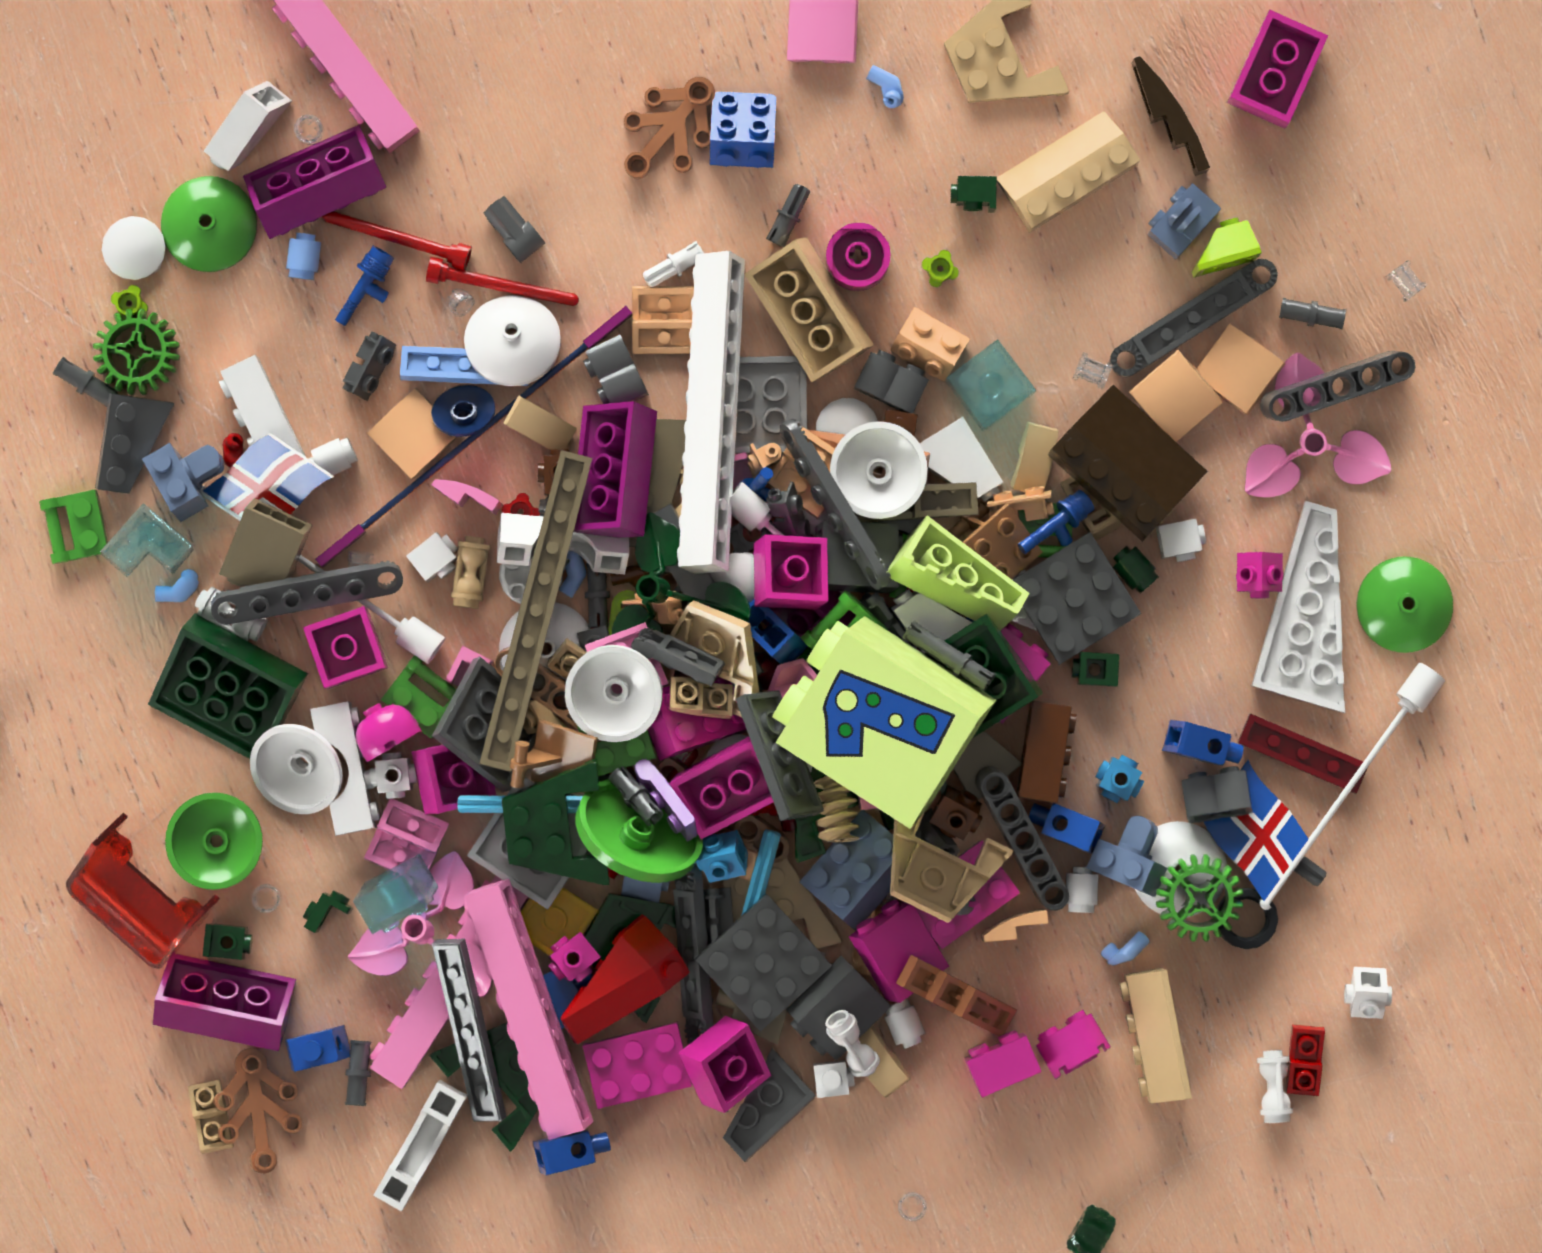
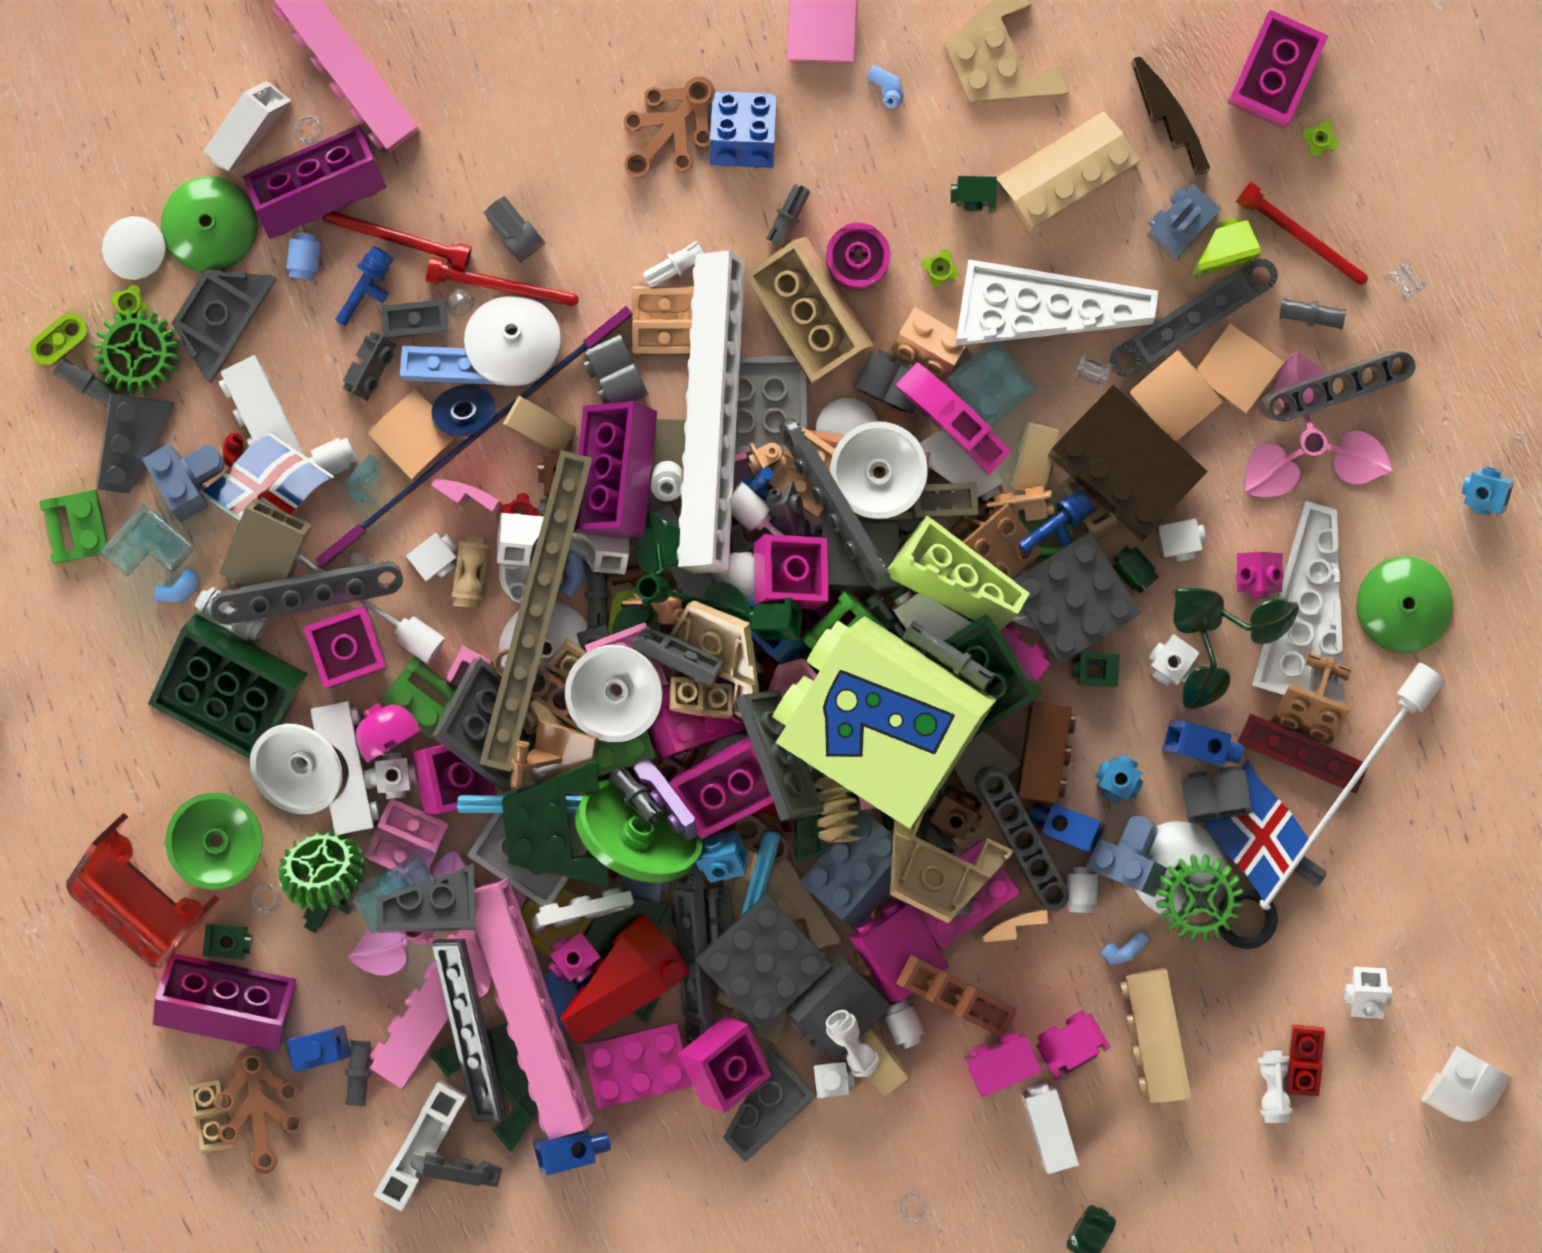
none -> lime plate [30,313,89,366]
none -> dark grey wing [172,269,277,383]
none -> bright green gear [278,830,366,912]
none -> clear light blue bracket [344,454,382,505]
none -> dark grey wing [376,863,476,933]
none -> dark grey plate [381,299,449,339]
none -> dark grey hinge [410,1152,502,1187]
none -> white wing [529,888,634,936]
none -> white brick [651,461,683,501]
none -> dark green brick [749,598,803,640]
none -> dark pink slope [895,362,1012,475]
none -> white wing [955,260,1158,346]
none -> white window [1022,1082,1079,1174]
none -> white brick [1148,634,1200,686]
none -> dark green plant [1173,588,1299,709]
none -> red piece [1236,181,1368,285]
none -> medium nougat plate [1271,652,1352,743]
none -> lime plate [1302,120,1339,157]
none -> white brick [1421,1046,1511,1122]
none -> dark azure brick [1462,466,1515,515]

